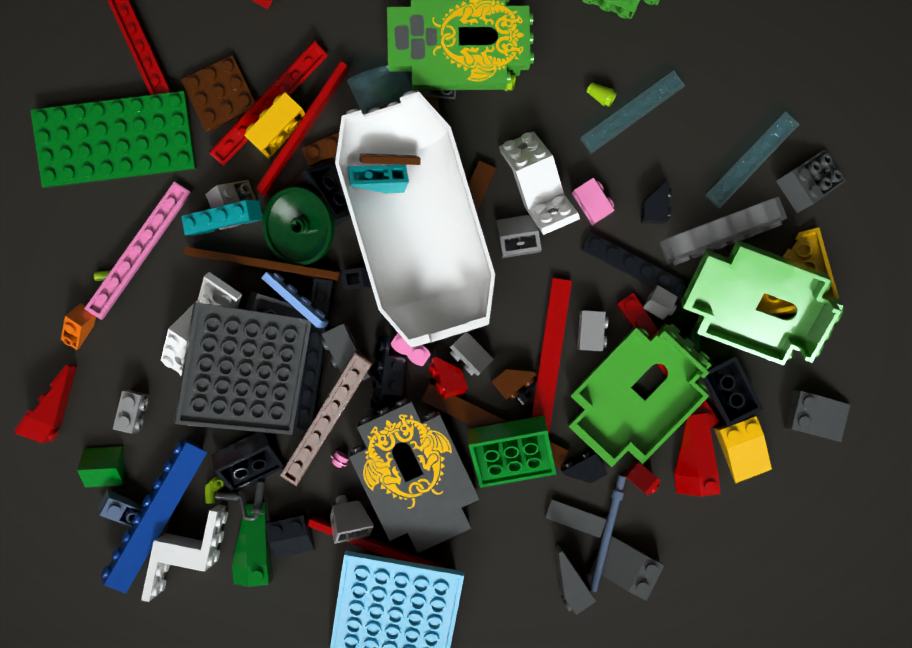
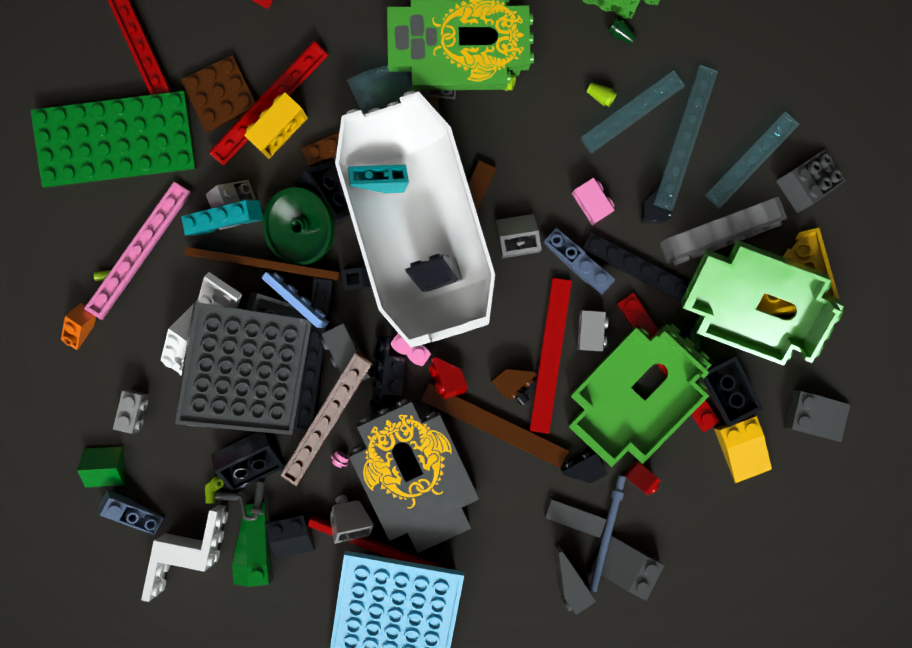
red wedge [14,364,77,443] -> none
blue brick [101,438,207,594] -> none
red tile [256,61,349,197] -> none
reddish brown tile [359,153,421,165] -> none
light grey slope [450,332,494,376] -> none
green slope [467,415,556,488] -> none
white bracket [499,131,580,235] -> none
light grey brick [643,285,678,320] -> none
red wedge [674,412,720,497] -> none
none -> black slope [405,254,463,292]
none -> sand blue slope [543,228,615,295]
none -> dark green cone [607,18,637,45]
none -> clear light blue tile [653,65,718,211]

